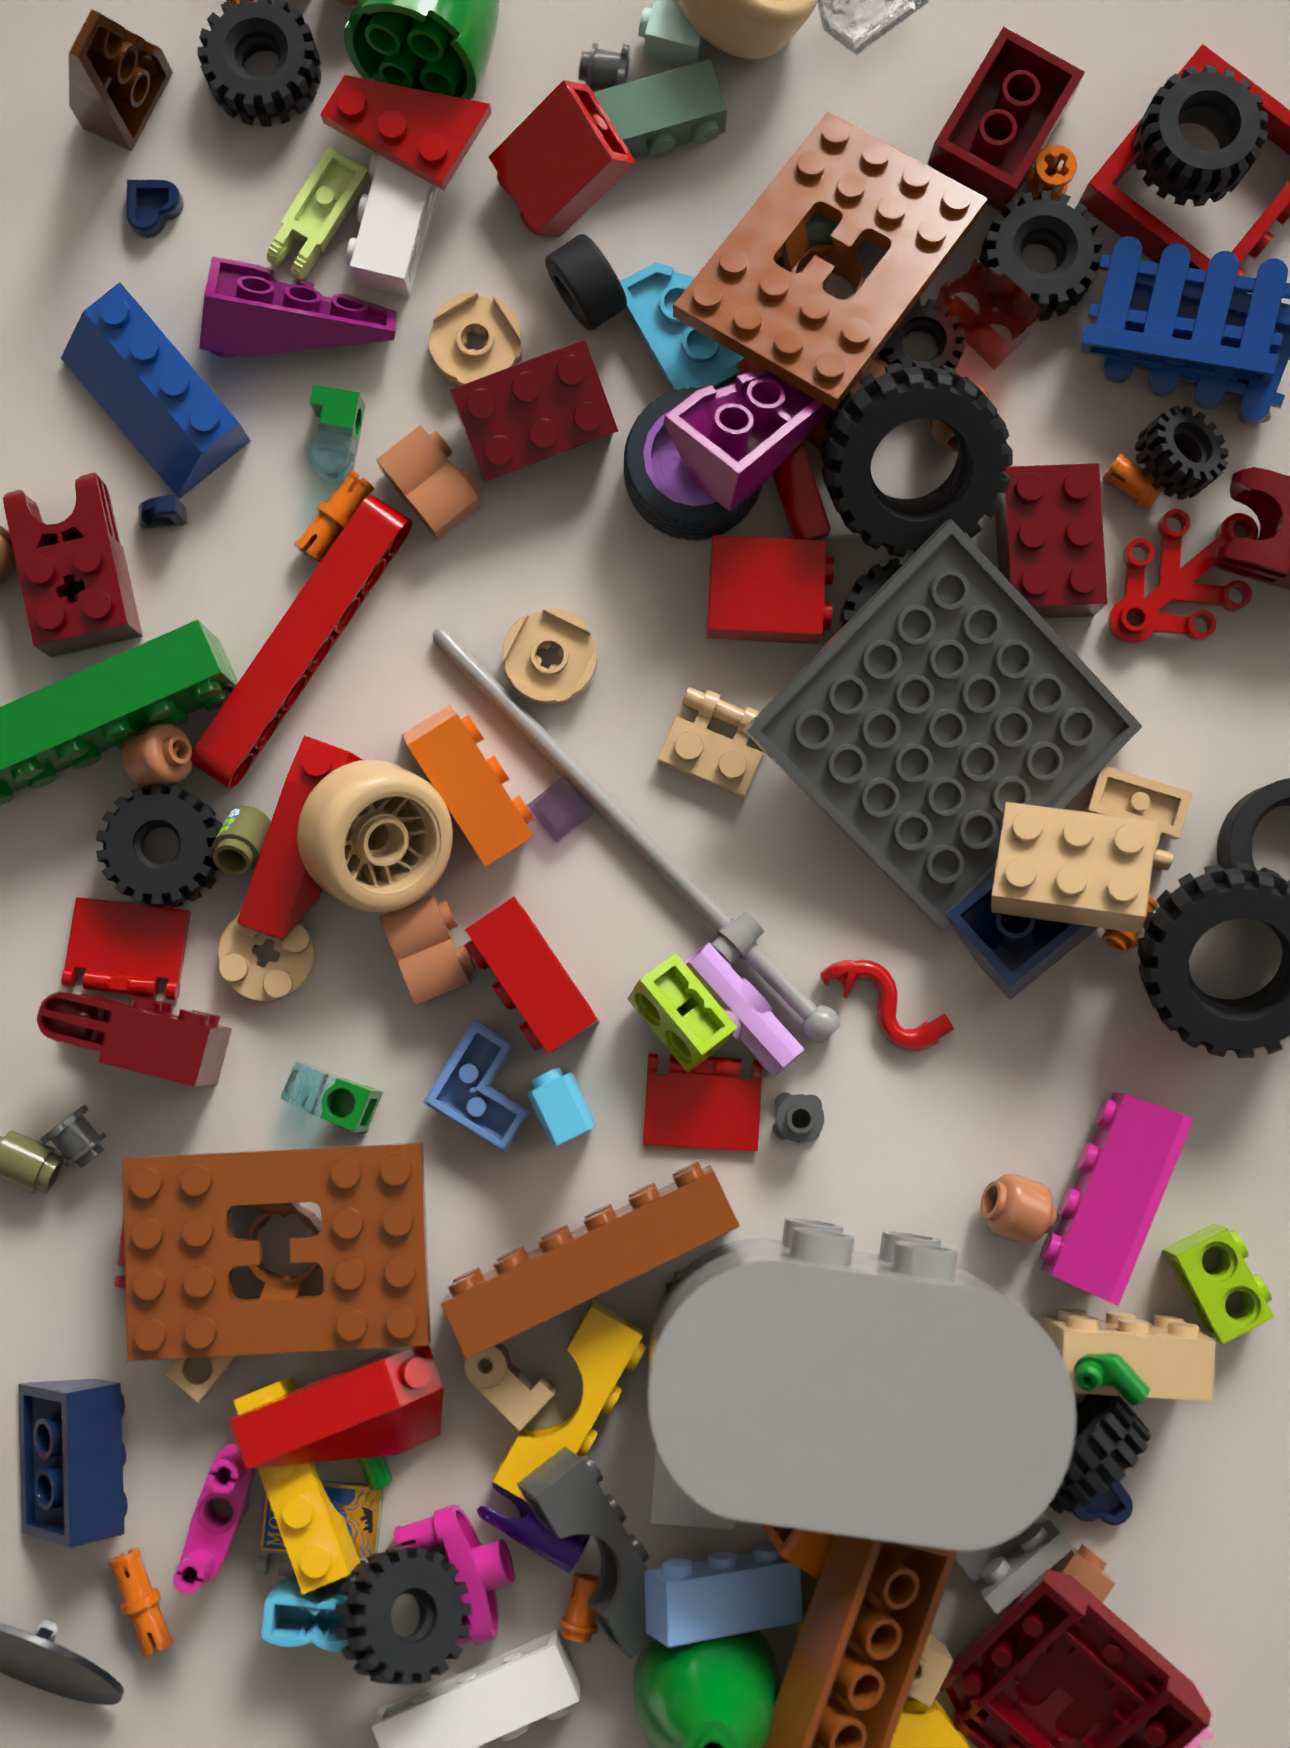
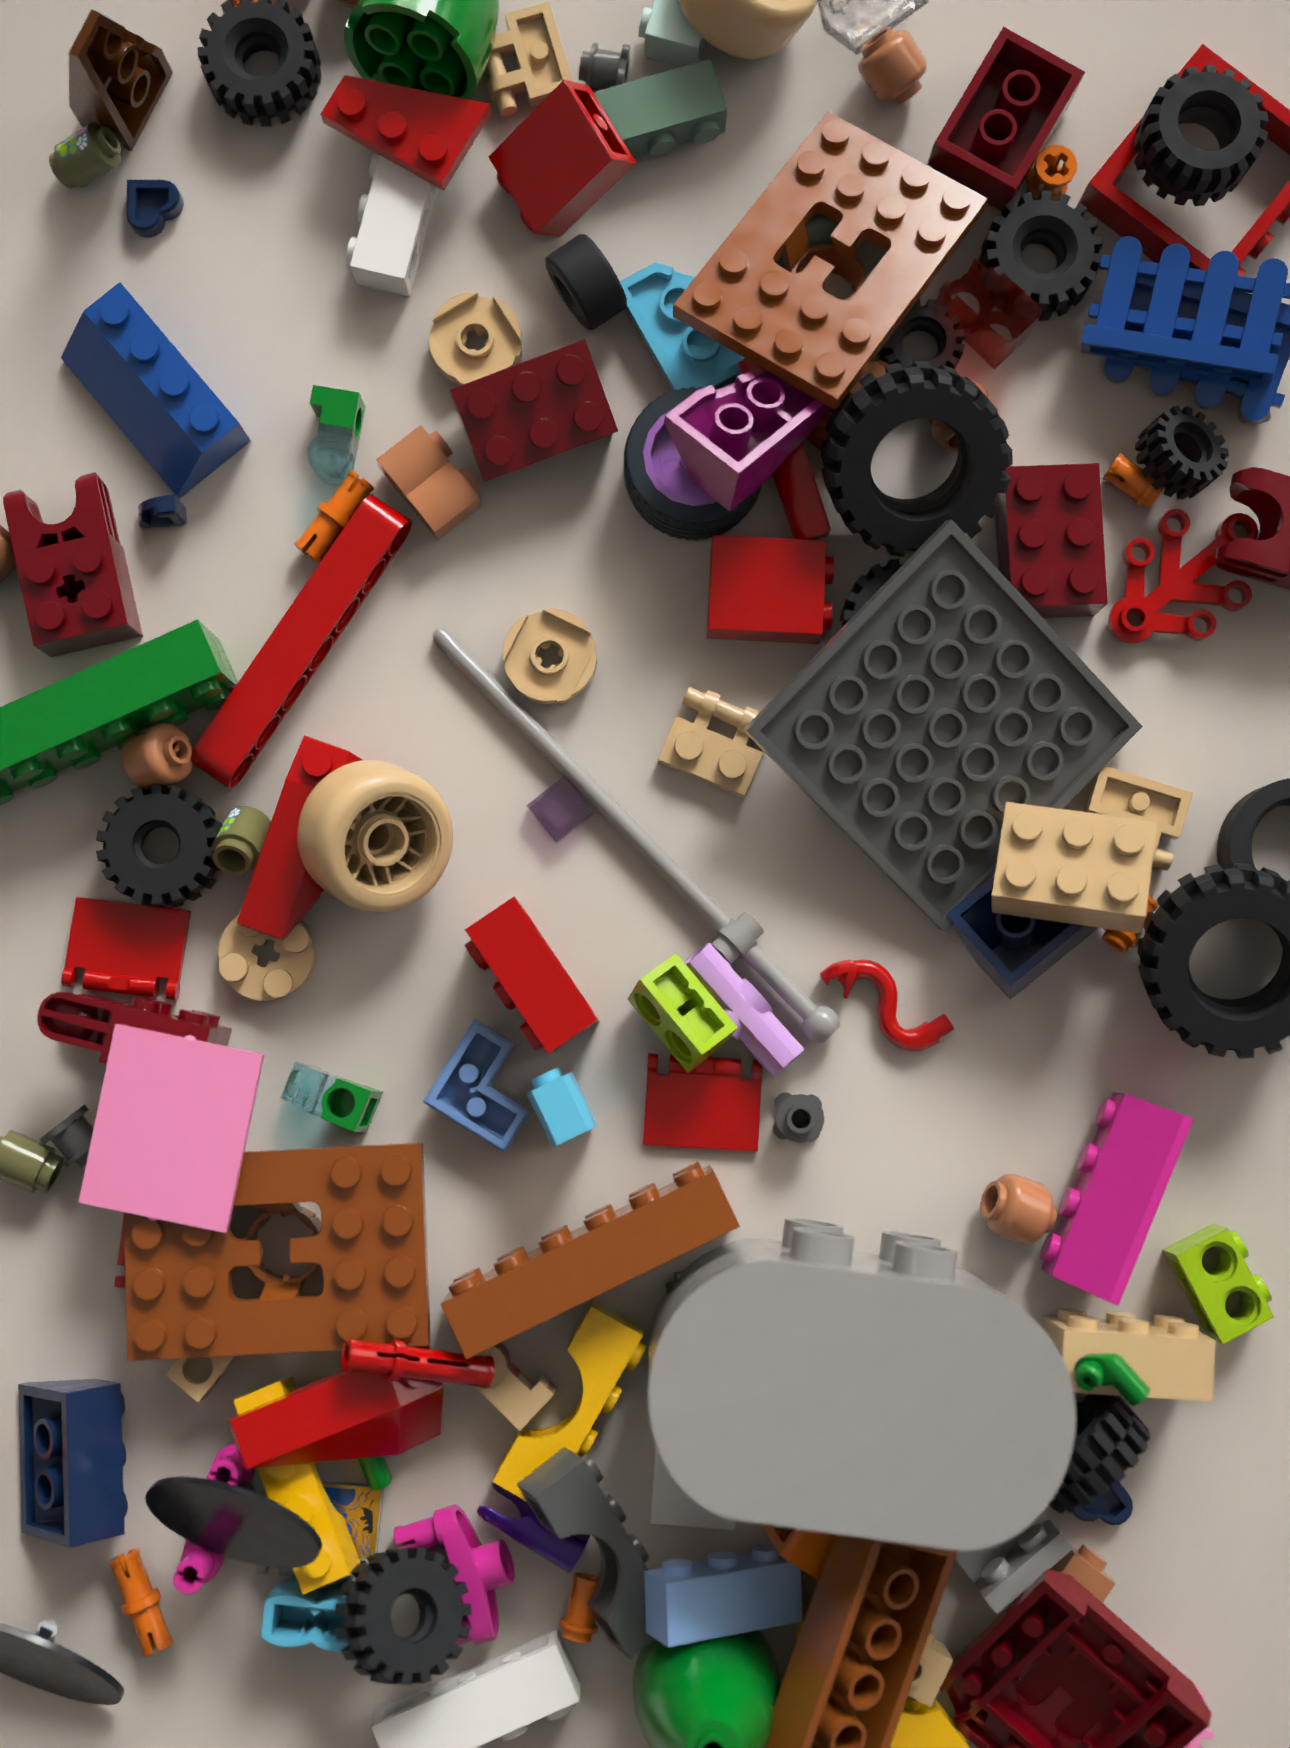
magenta wedge [199,256,396,358] -> none
yellowish green hinge [266,147,370,281] -> none
nougat brick [379,894,476,1006] -> none
orange wedge [402,705,535,867] -> none
none -> olive brick [49,122,121,188]
none -> bright pink piece [78,1024,265,1233]
none -> black shield [145,1476,322,1568]
none -> red pin [341,1338,495,1389]
none -> tan plate [486,2,573,117]
none -> nougat head [858,27,927,104]

